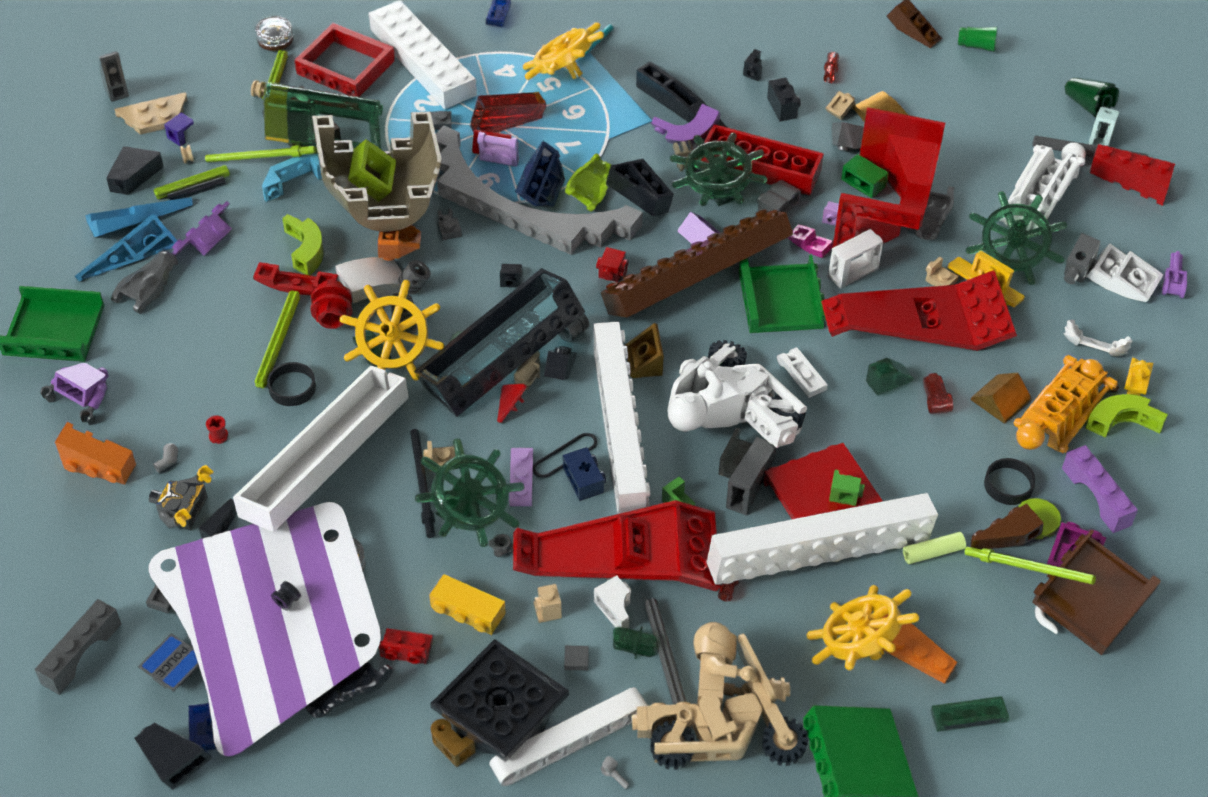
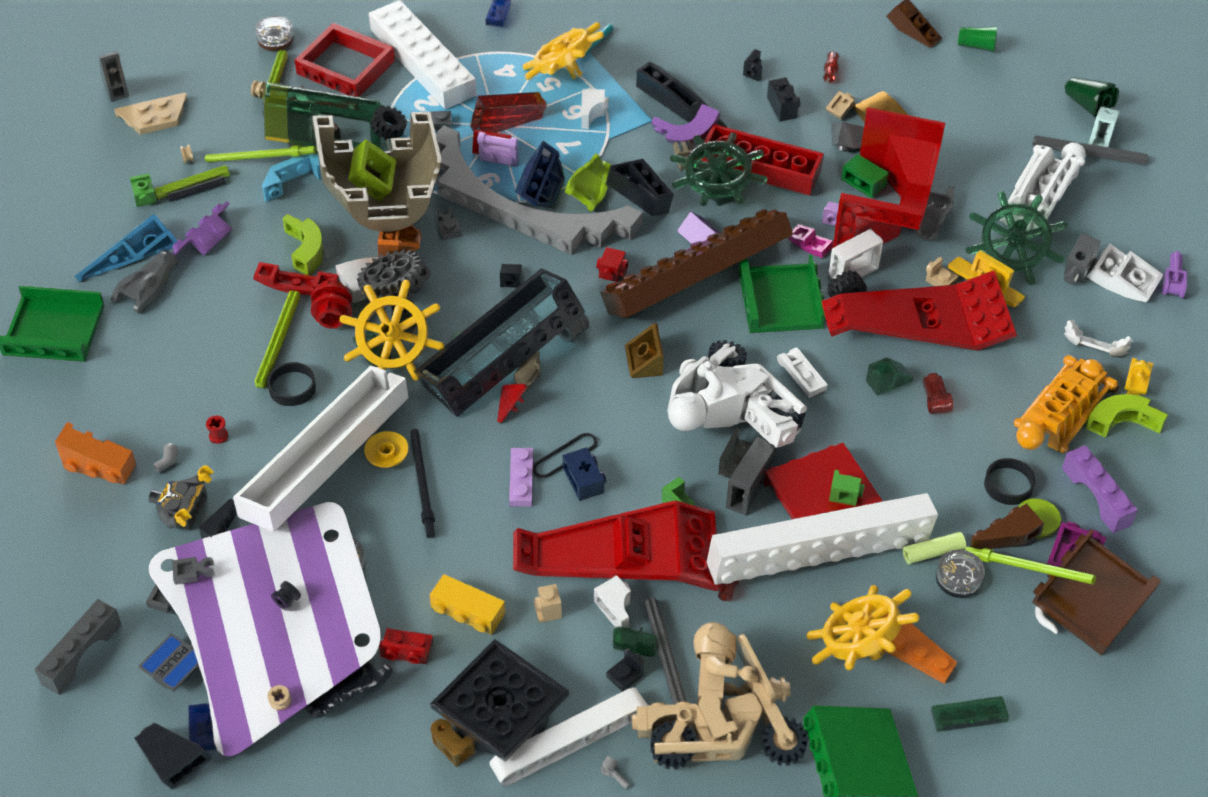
medium lavender torso [40,363,109,425] -> none
dark azure wedge [85,197,193,237] -> none
black slope [106,146,163,195] -> none
dark purple panel [164,112,194,146] -> none
clear green piece [415,438,524,547] -> none
tan bracket [423,441,456,471] -> none
dark grey plate [488,534,513,557] -> none
black slope [544,346,577,380] -> none
dark grey tile [564,645,589,671] -> none
white brick [594,322,650,514] -> none
dark grey brick [757,180,801,213] -> none
pearl gold slope [971,372,1031,424] -> none
red wedge [1090,144,1175,206] -> none
none -> bright green brick [130,173,156,207]
none -> dark grey plate [172,557,215,585]
none -> tan bush [267,685,291,710]
none -> dark grey gear [357,249,424,297]
none -> yellow dish [364,431,408,468]
none -> black tyre [370,106,407,140]
none -> white arch [581,89,608,129]
none -> black bracket [606,648,644,692]
none -> black tyre [827,270,867,298]
none -> clear piece [936,550,985,598]

